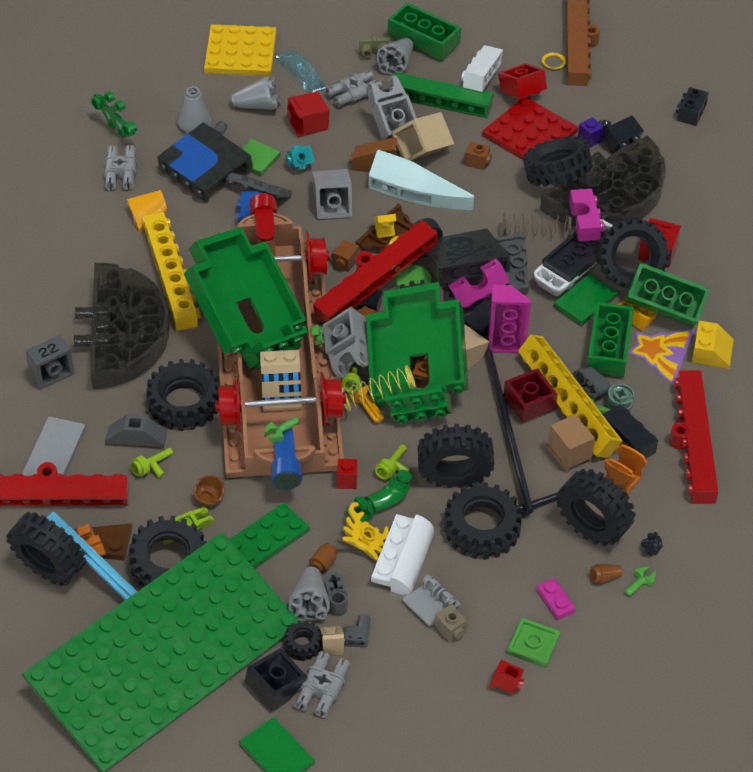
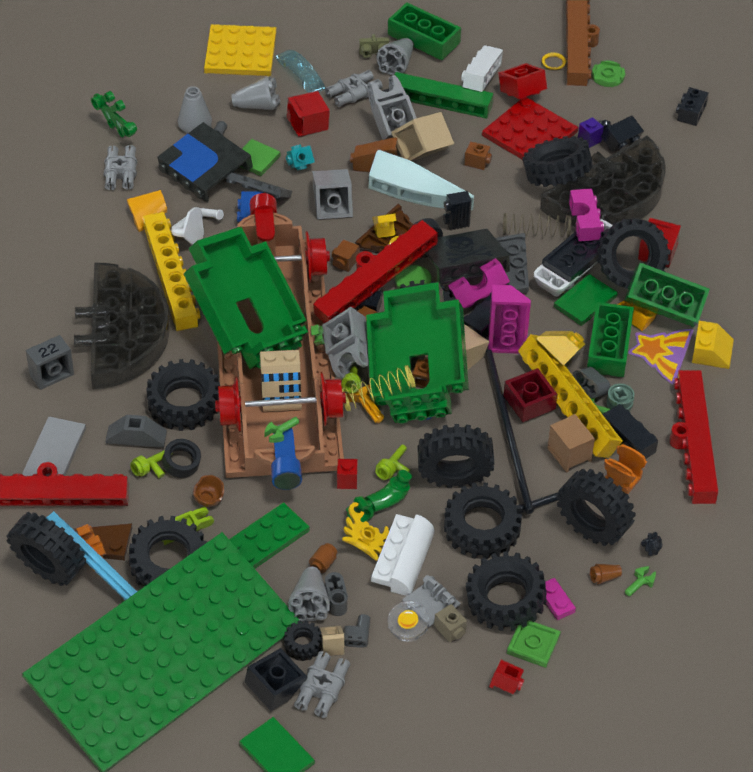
none -> black tyre [162,439,201,478]
none -> white piece [171,207,224,245]
none -> clear tile [387,601,430,642]
none -> black brick [443,191,472,231]
none -> black tyre [466,552,547,631]
none -> yellow slope [536,331,586,366]
none -> bright green tile [592,61,625,87]

